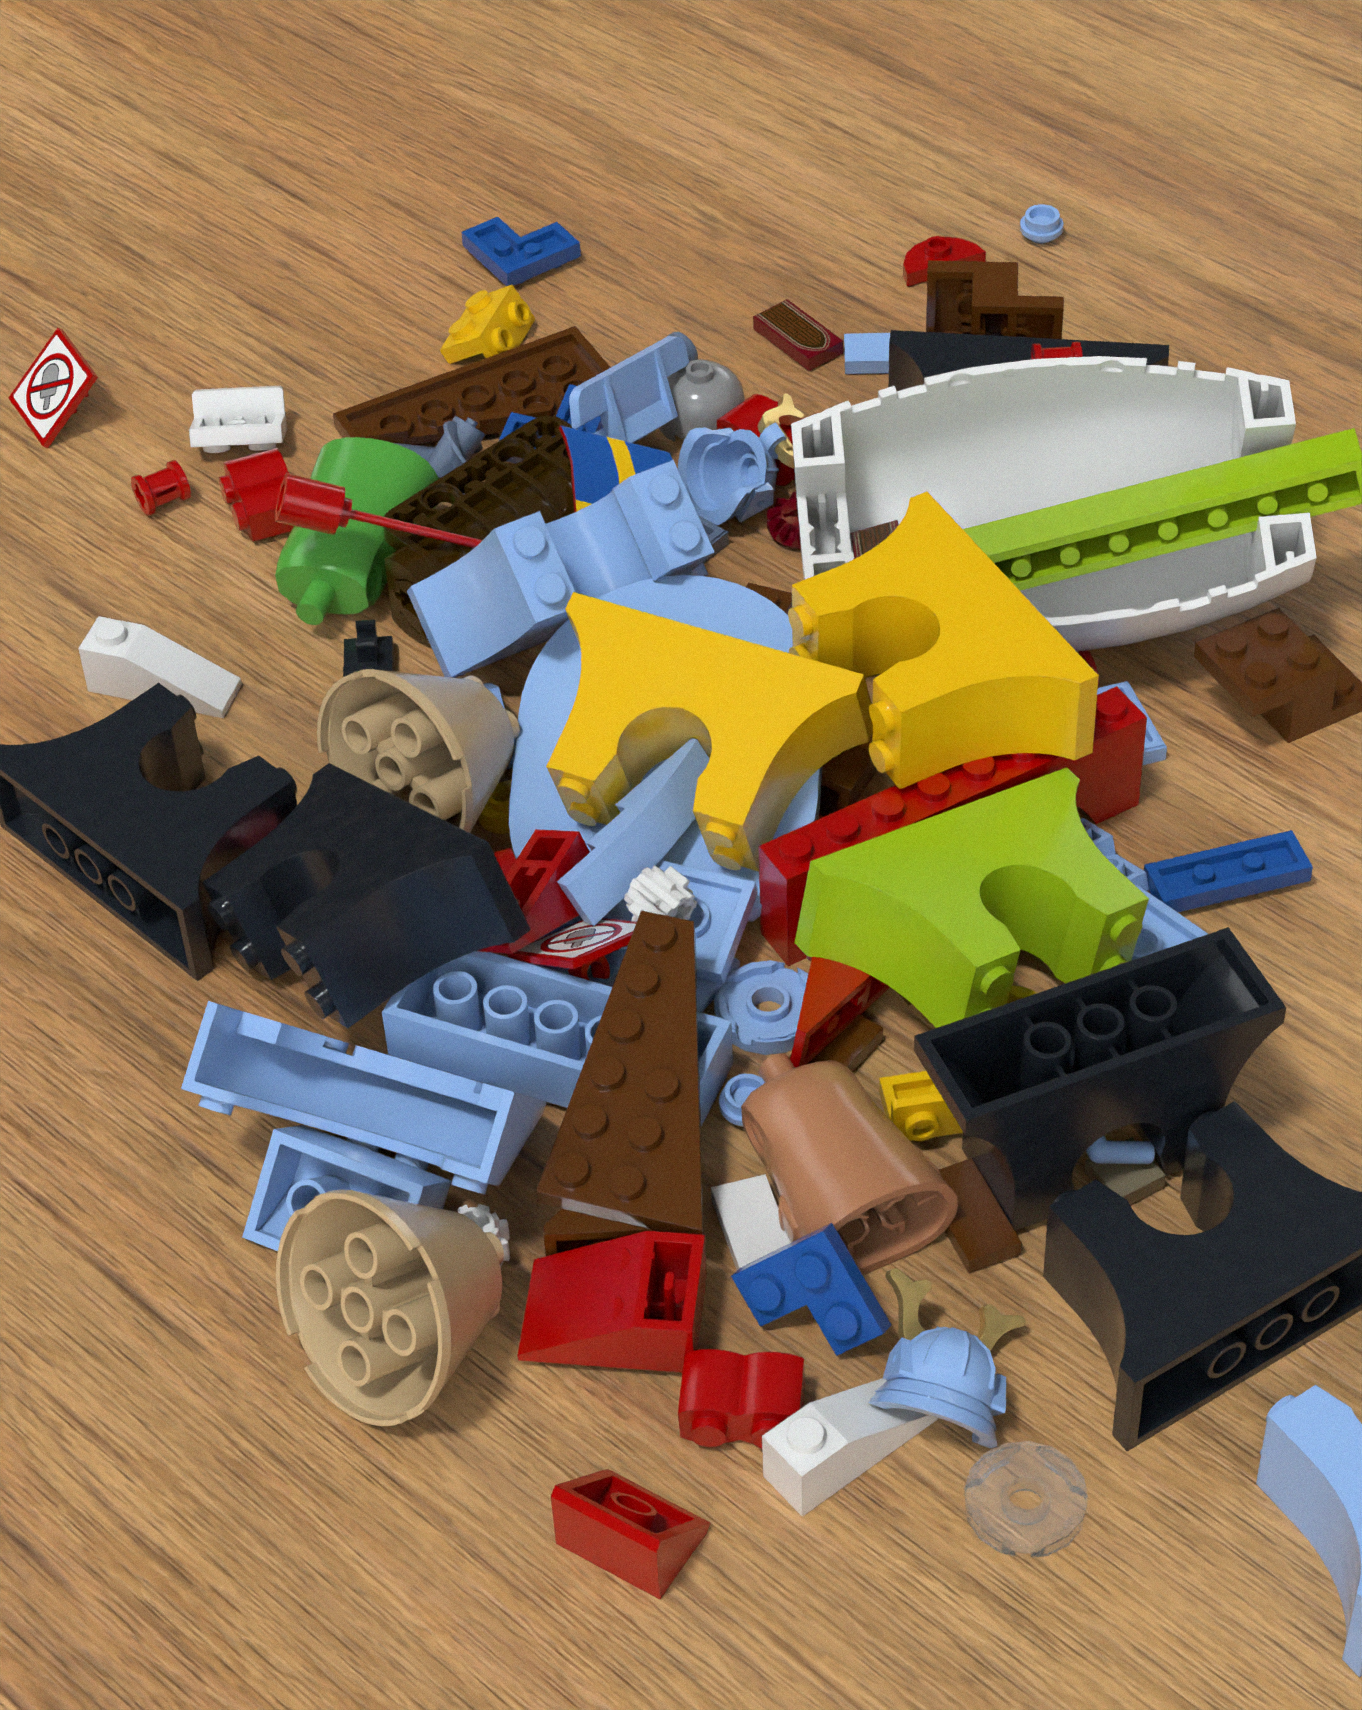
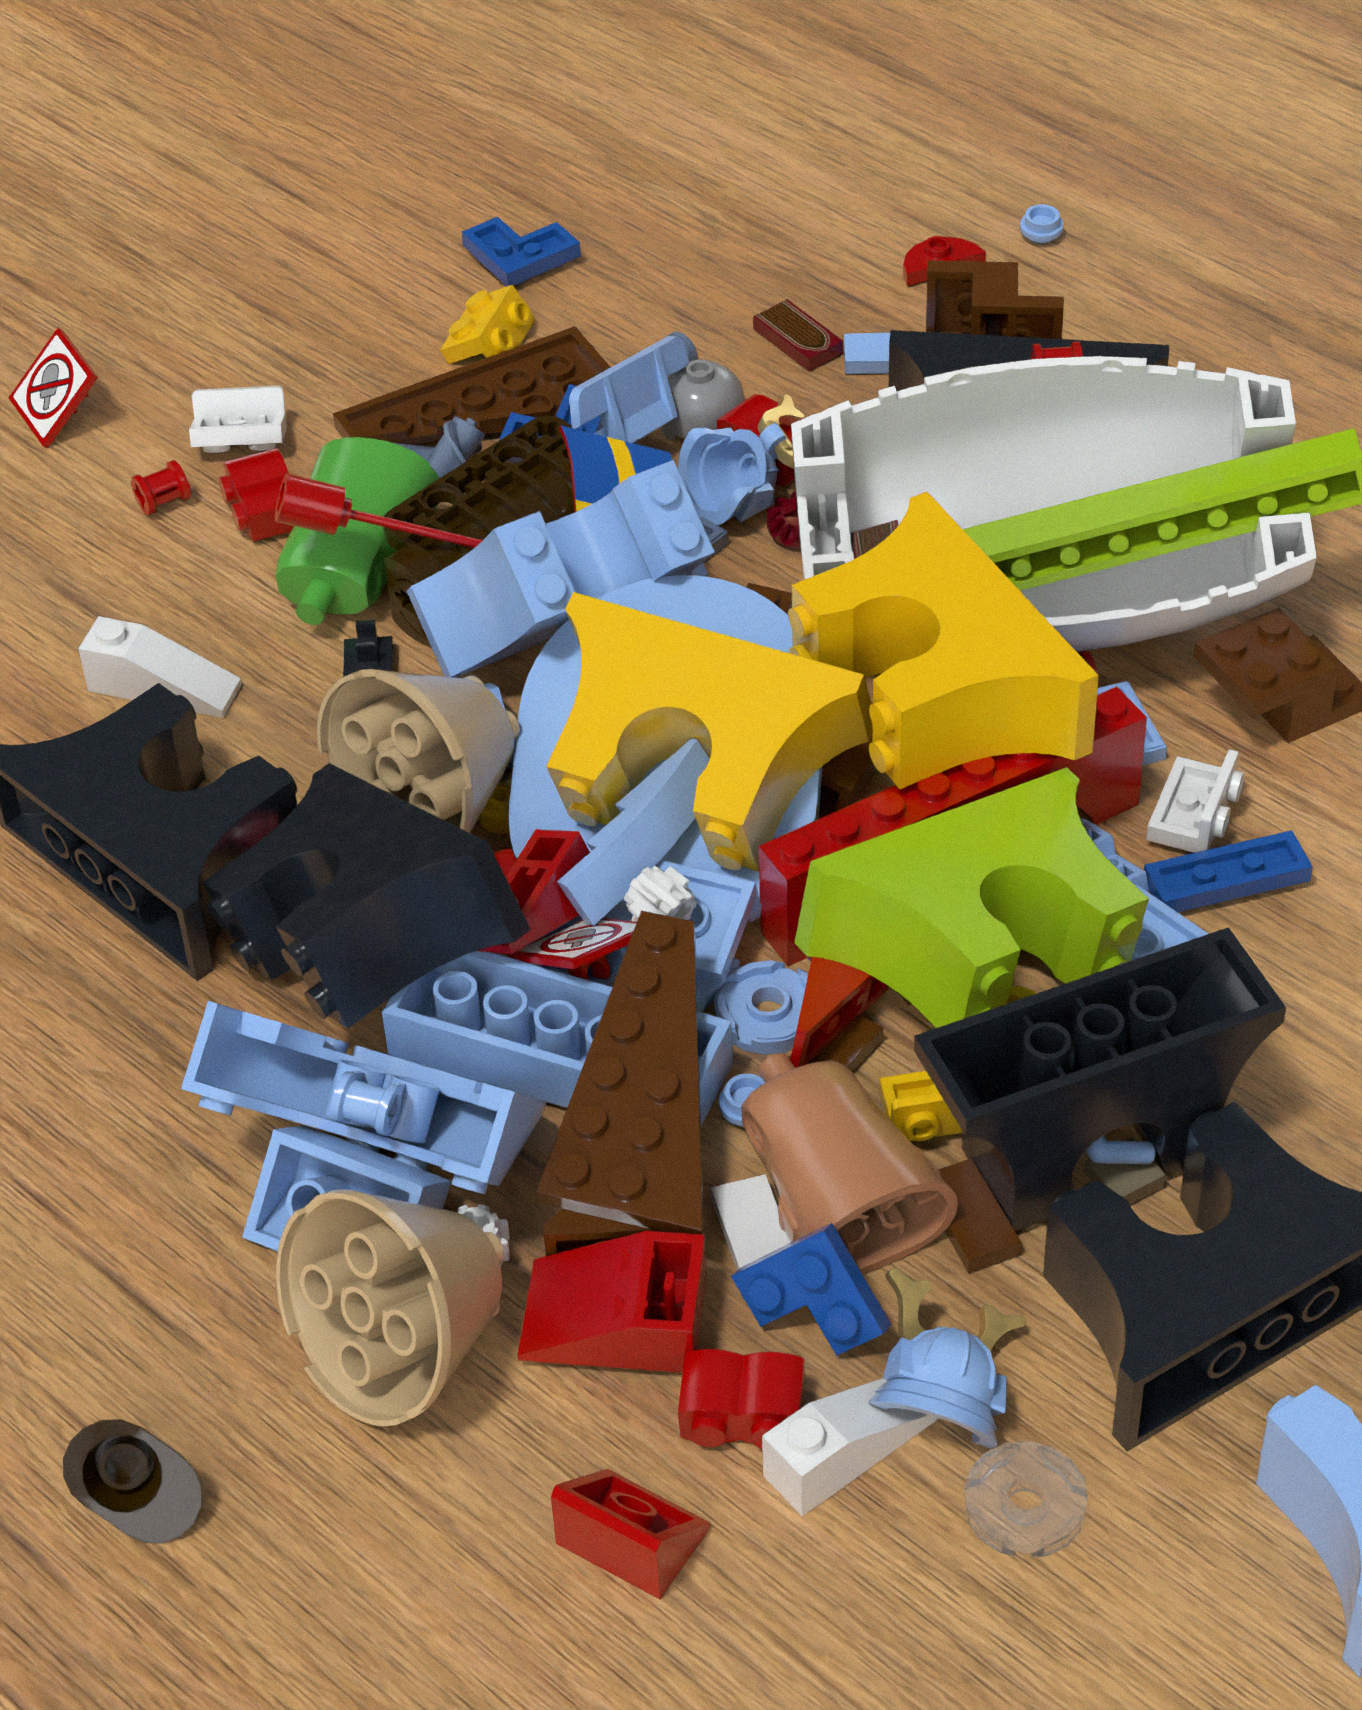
none -> dark brown piece [63,1419,202,1543]
none -> light blue piece [324,1060,440,1143]
none -> white bracket [1146,749,1245,853]

